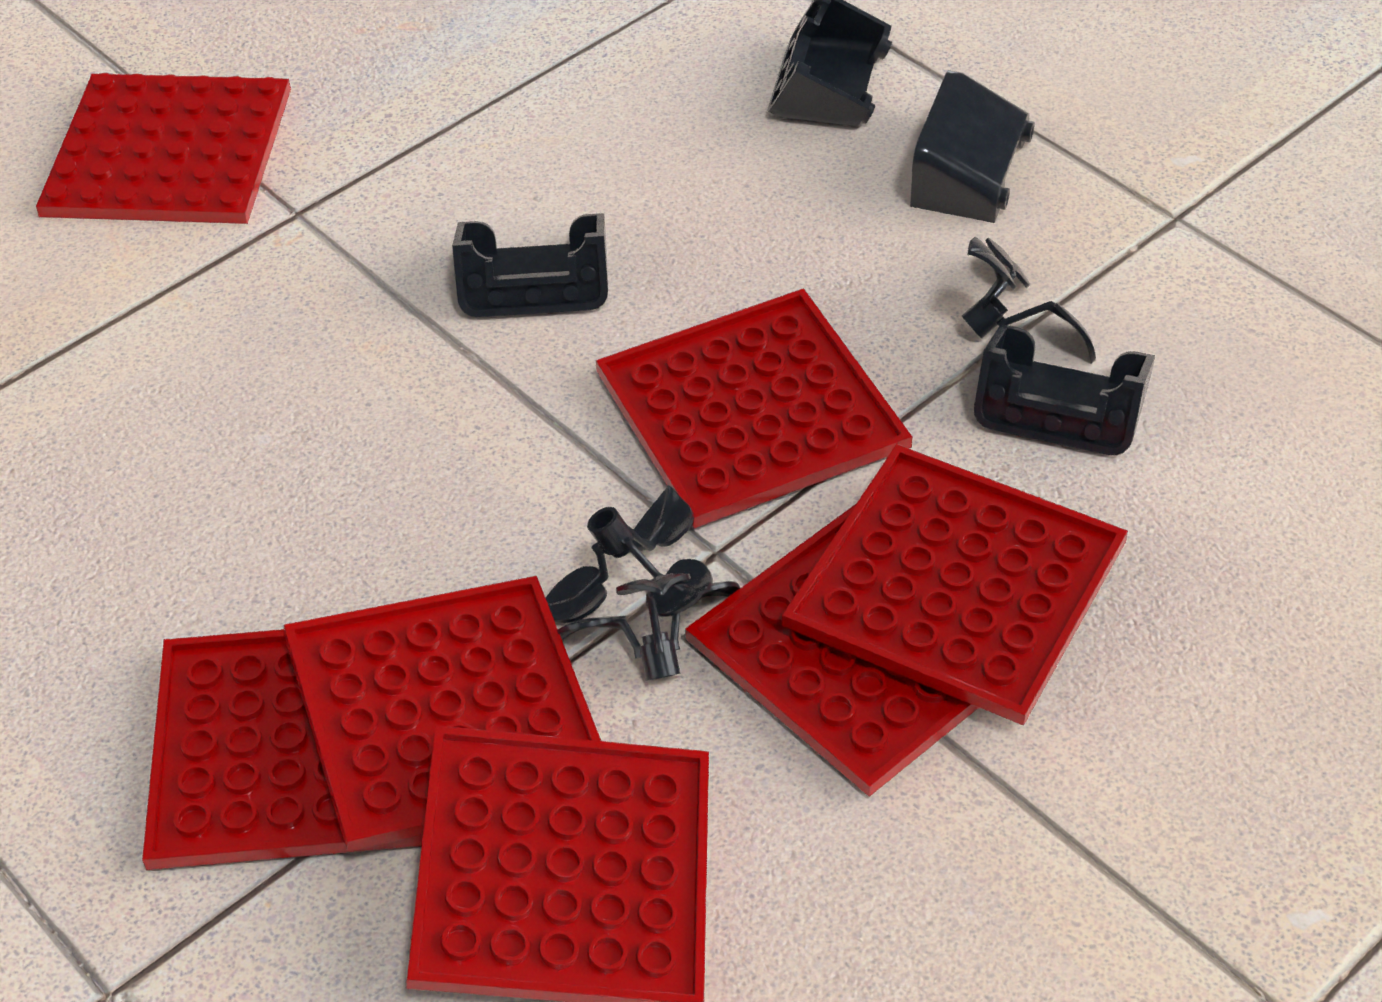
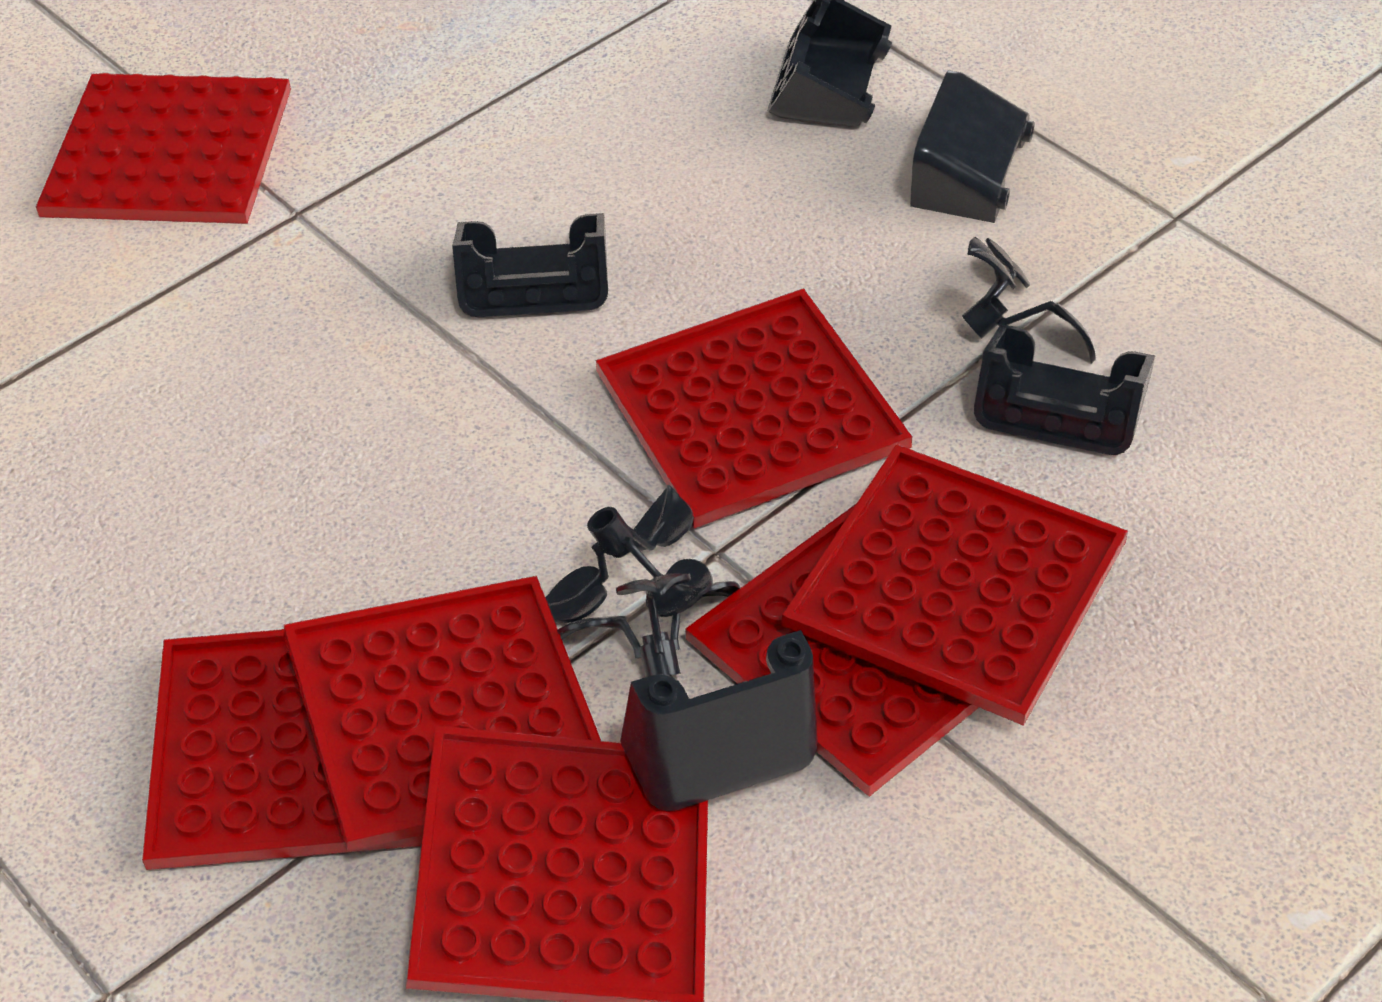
none -> black windscreen [620,630,818,811]

